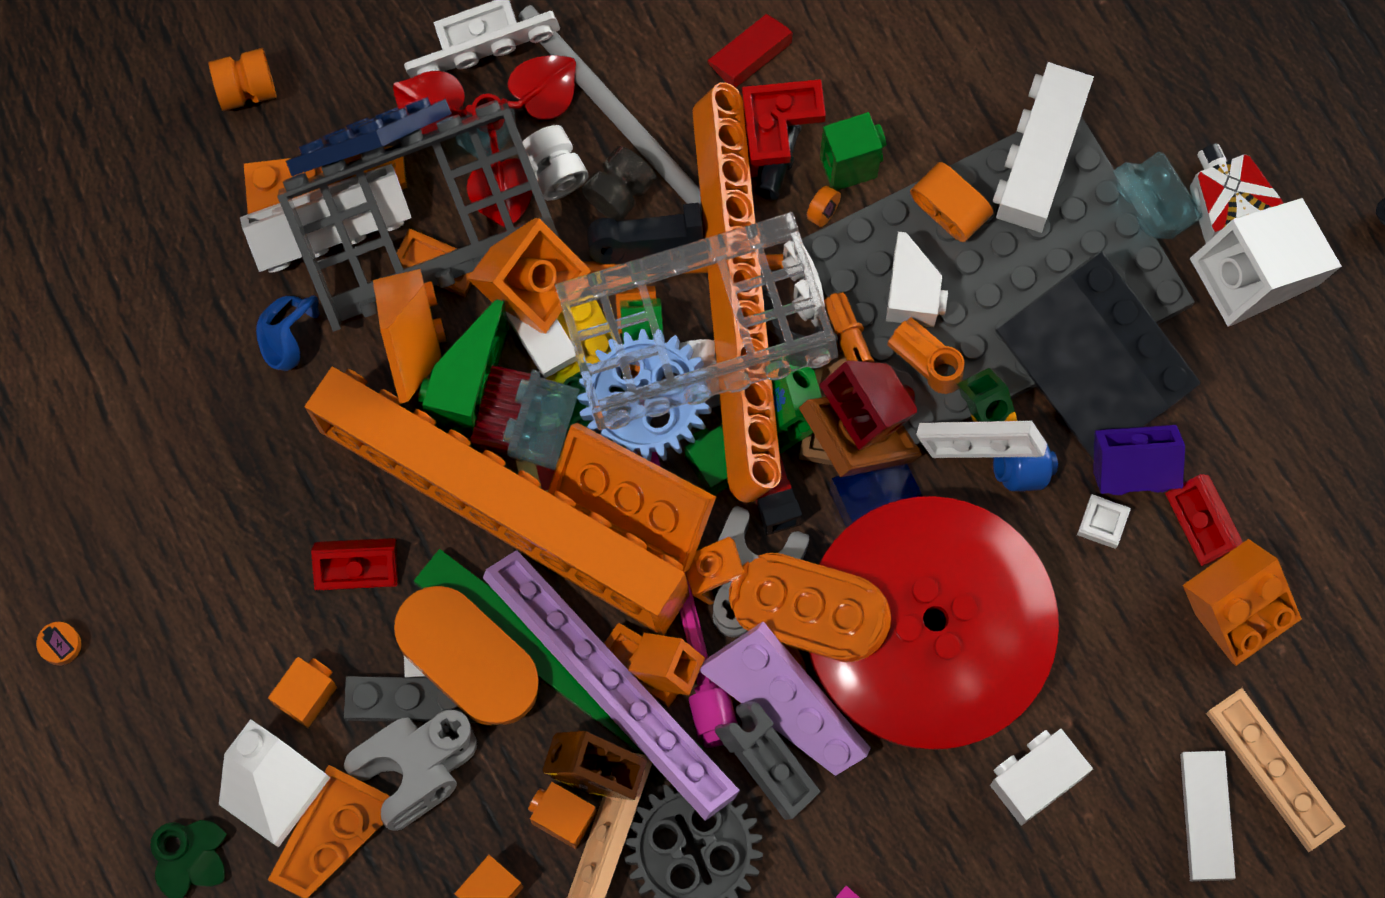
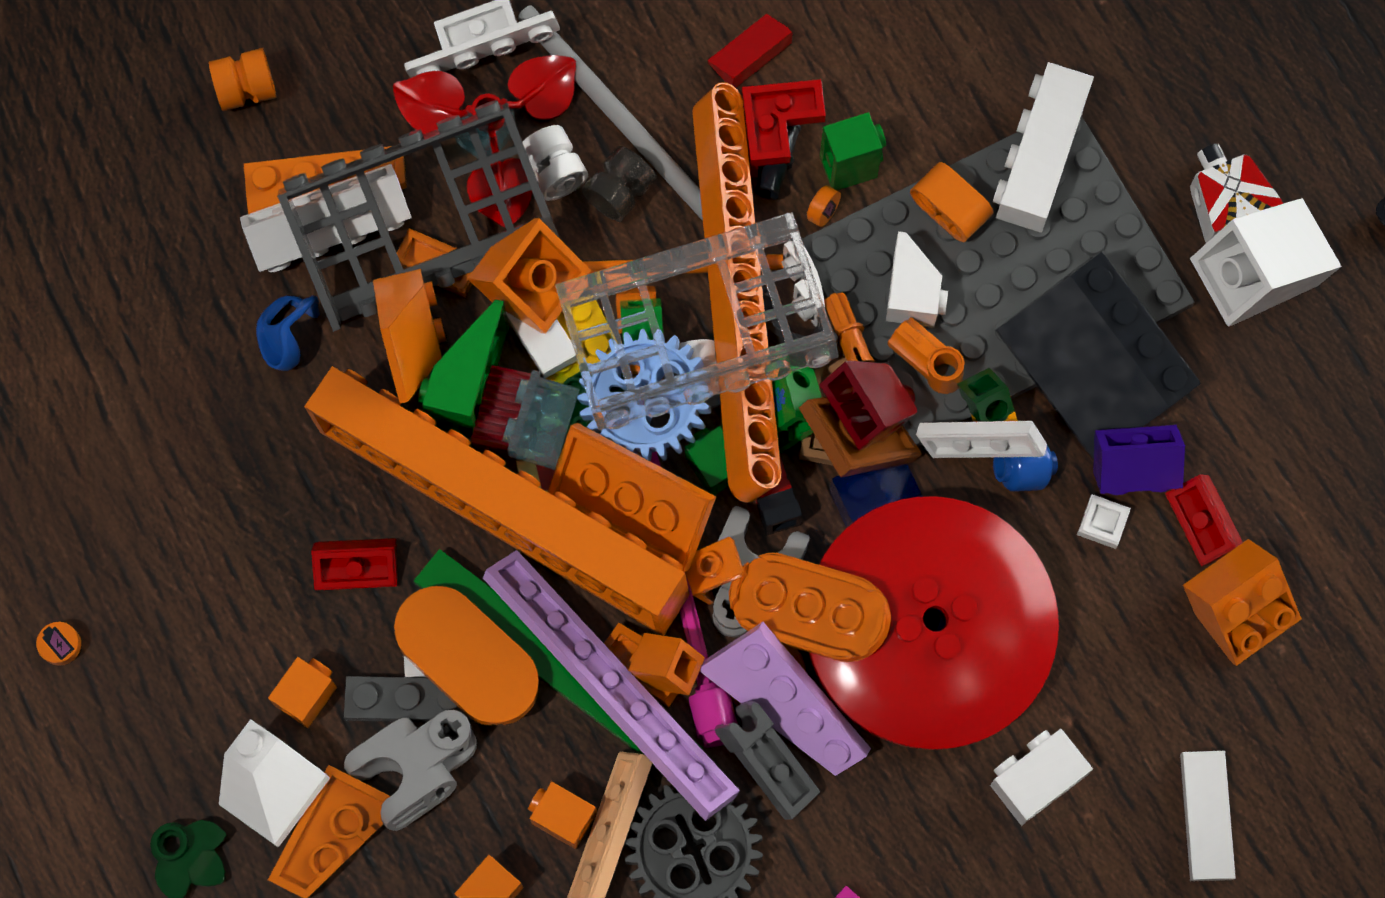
dark blue plate [286,97,452,176] -> none
reddish brown torso [543,731,647,800] -> none
black leg [587,202,704,265] -> none
clear light blue bracket [1113,152,1202,239] -> none
light nougat tile [1206,688,1346,852] -> none

